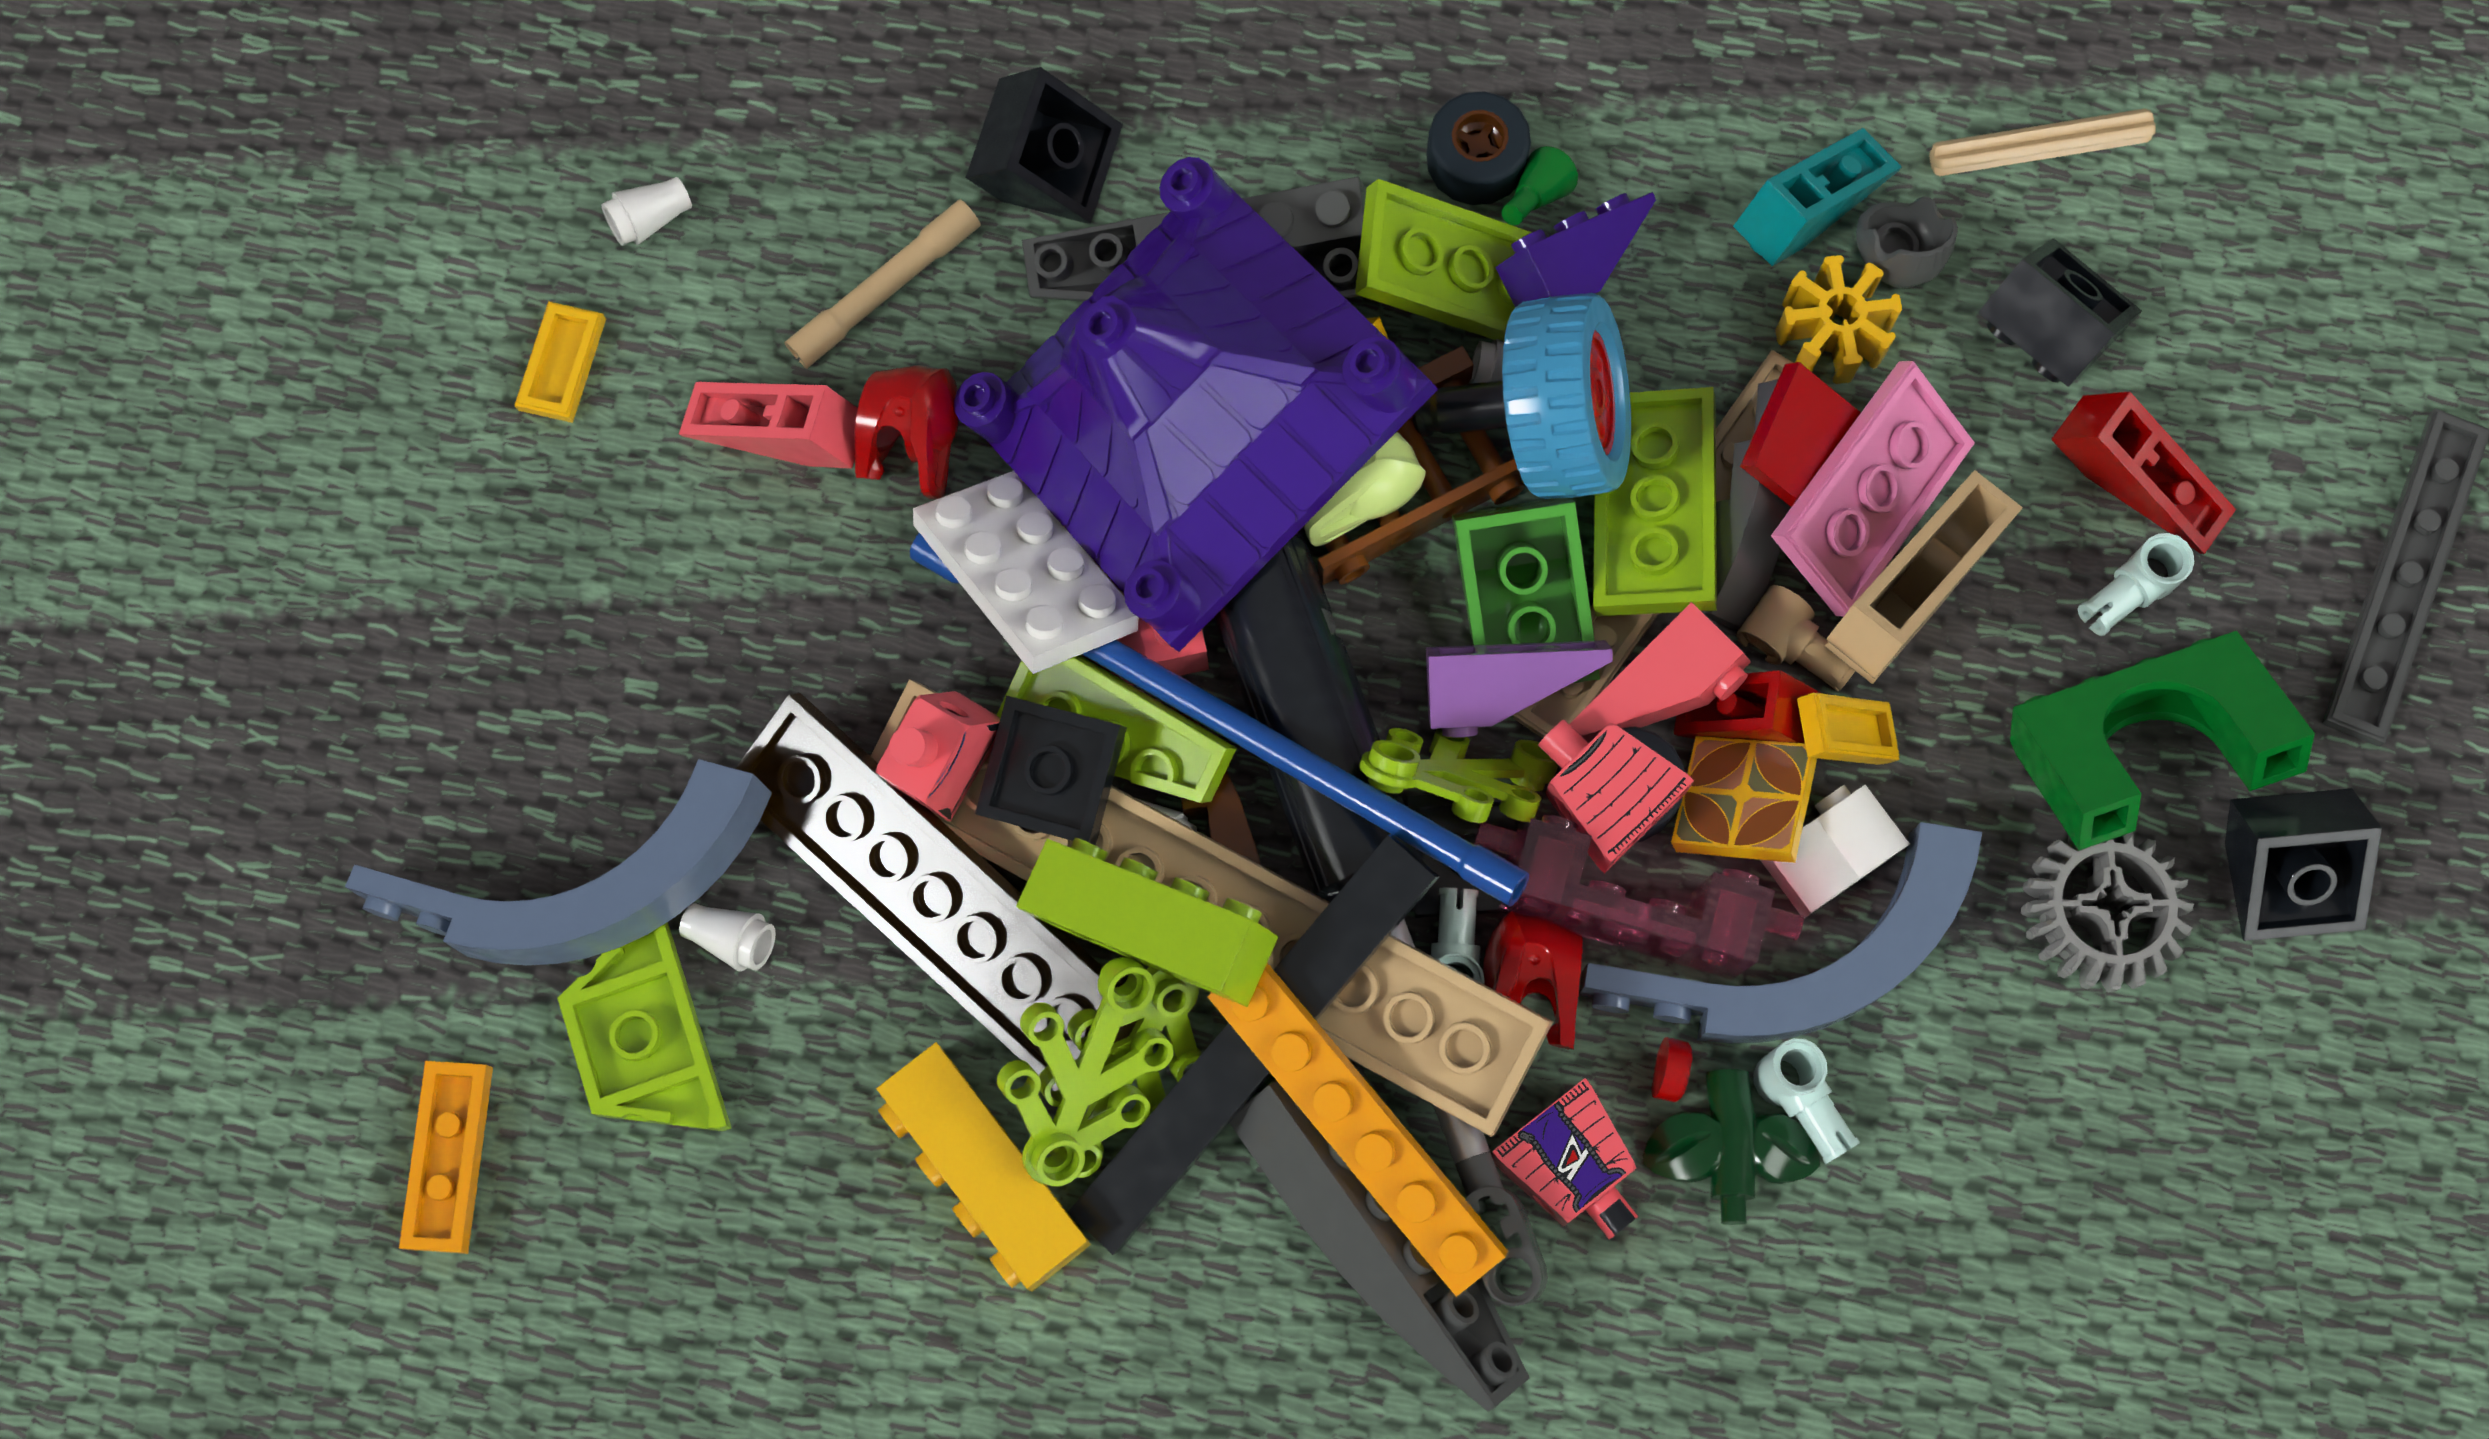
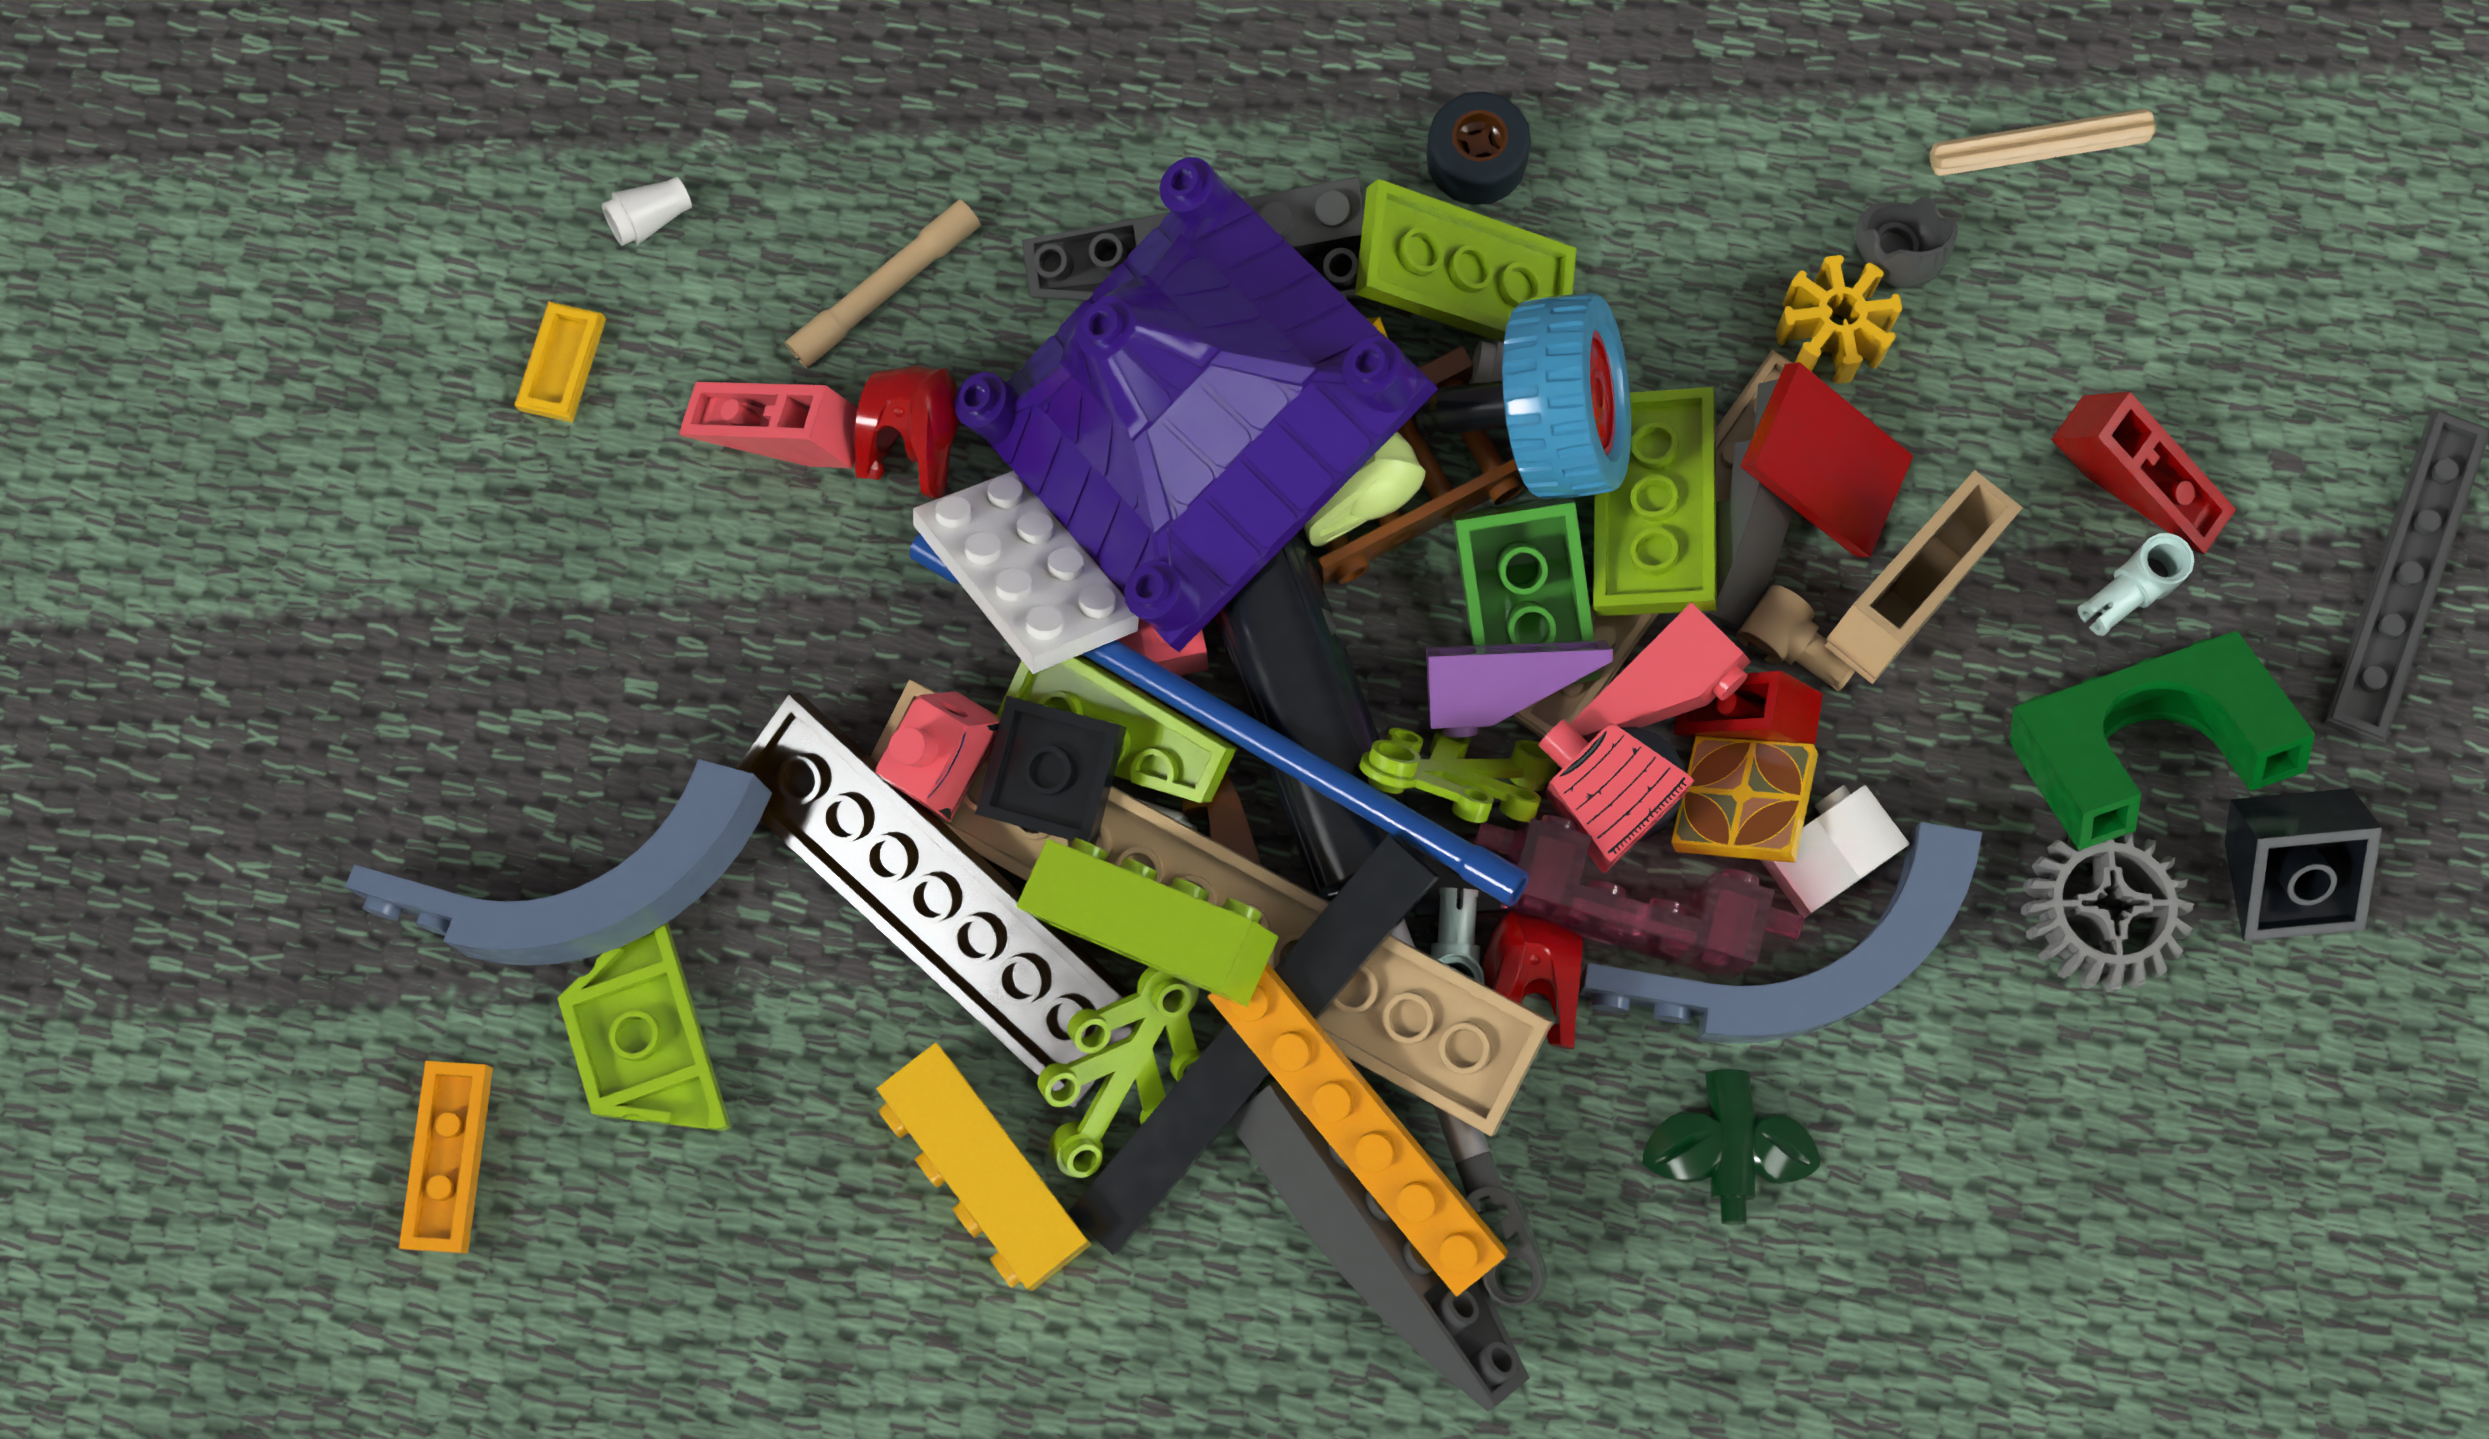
white cone [679,903,776,971] -> none
black slope [966,67,1123,224] -> none
lime plant [997,957,1174,1186] -> none
torso [1491,1078,1638,1240] -> none
dark purple slope [1495,192,1656,307] -> none
green cone [1502,146,1578,226] -> none
red tile [1651,1037,1692,1103] -> none
teal slope [1733,128,1902,266] -> none
light aqua pin [1753,1038,1860,1164] -> none
bright pink tile [1771,361,1975,617] -> none
yellow tile [1797,693,1899,765] -> none
black slope [1978,238,2142,387] -> none

